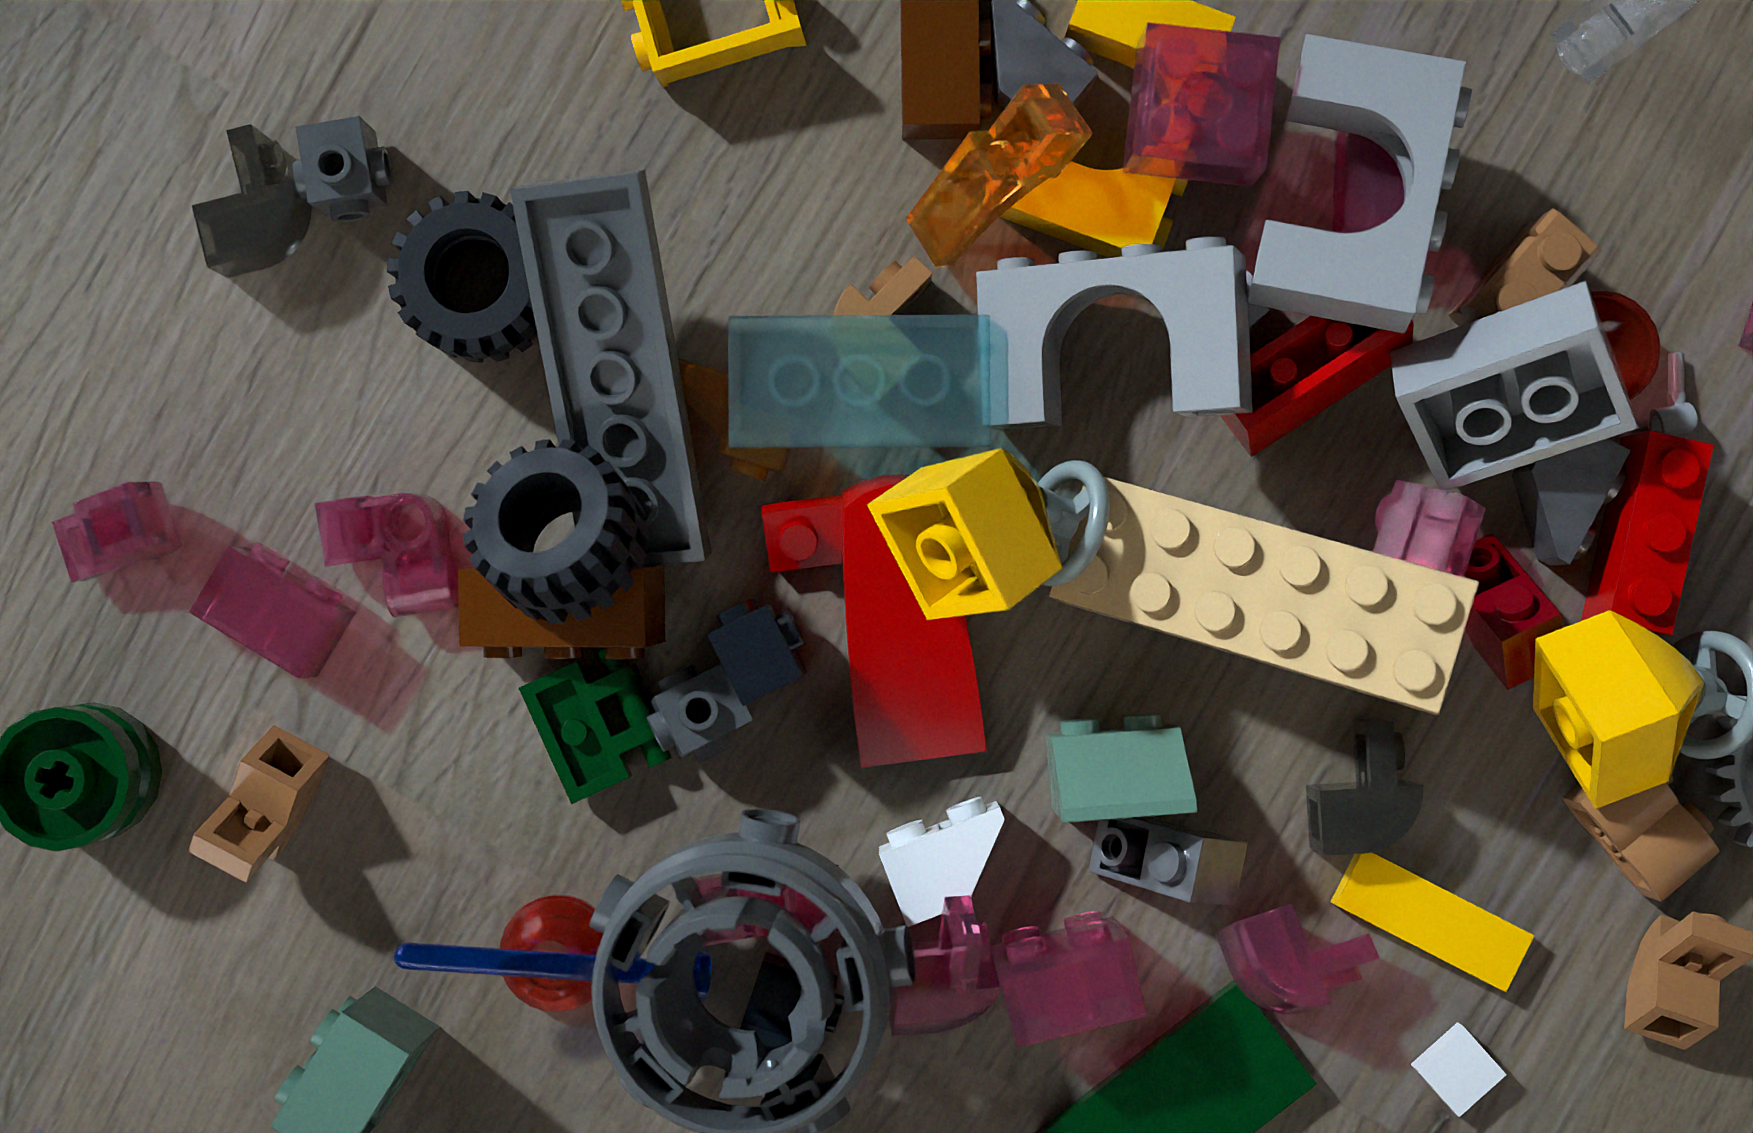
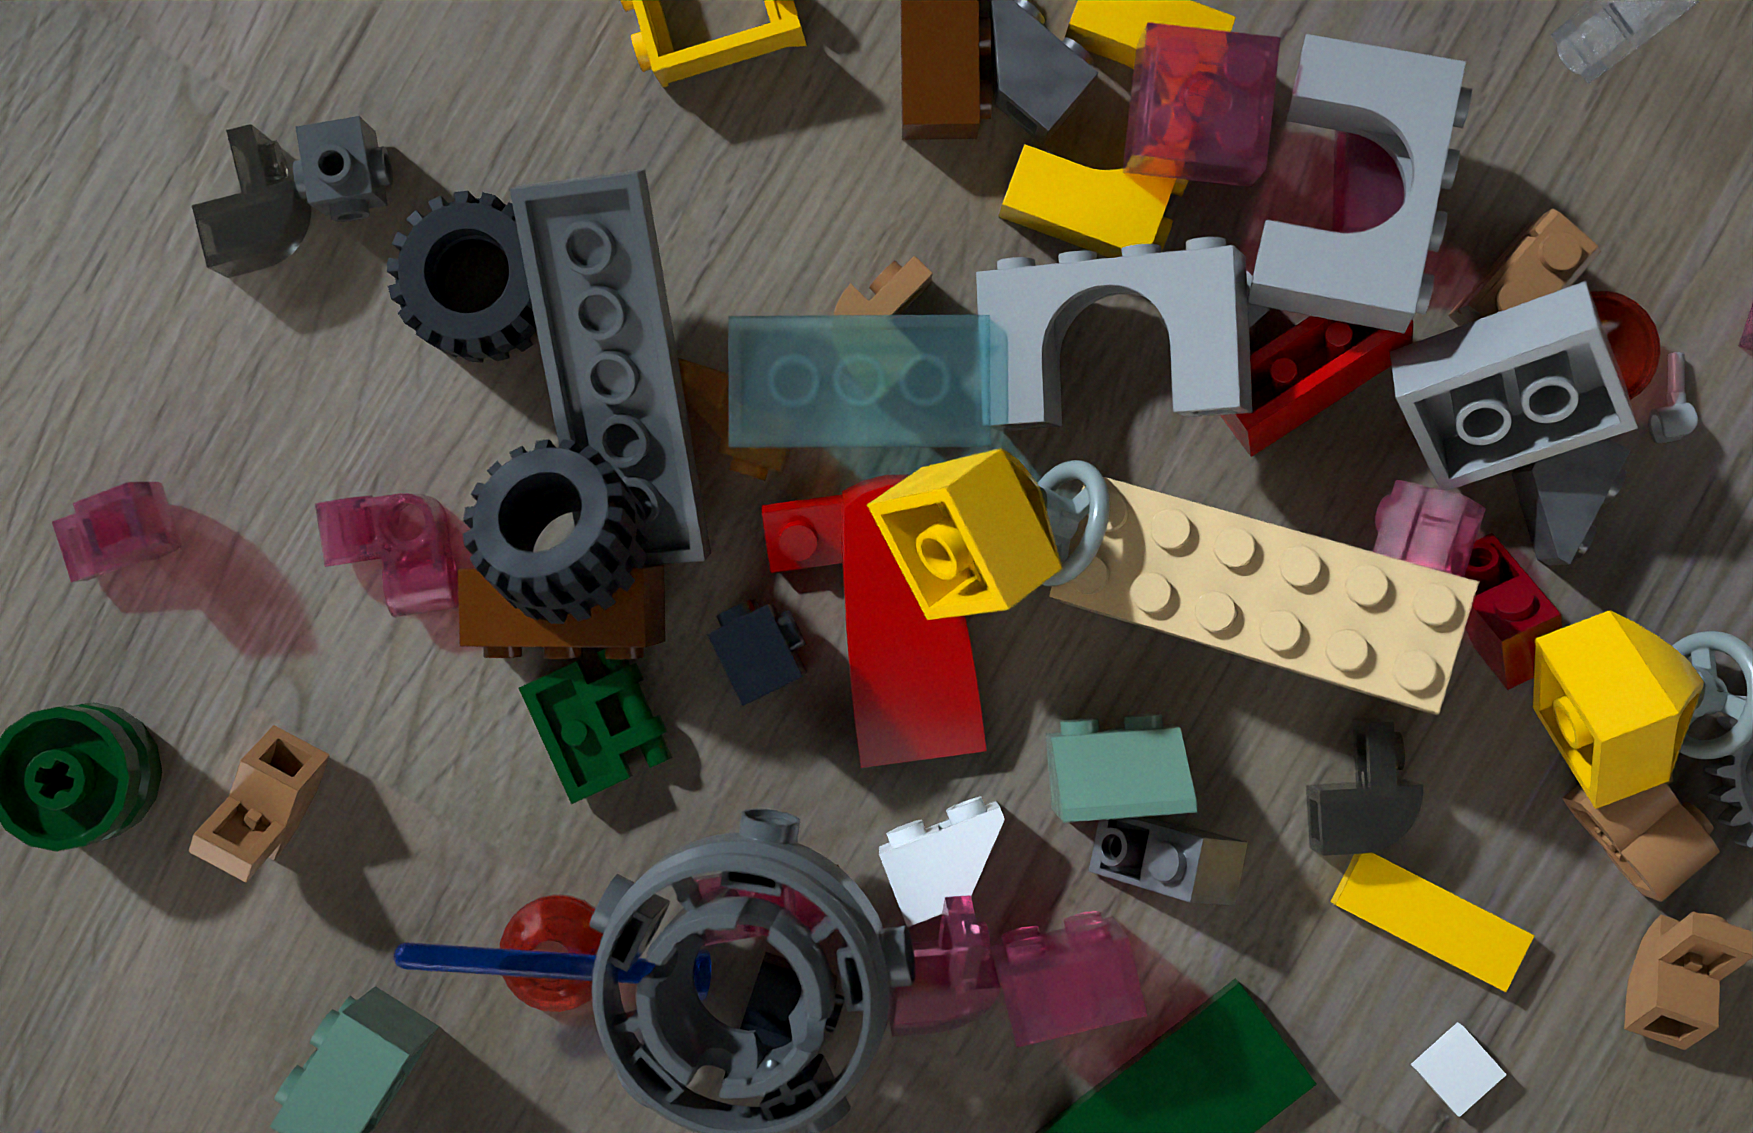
clear pink brick [189,542,356,679] -> none
dark grey brick [646,663,753,763] -> none
clear orange slope [905,84,1093,267] -> none
clear pink brick [1215,903,1379,1015] -> none
red brick [1581,430,1714,635] -> none

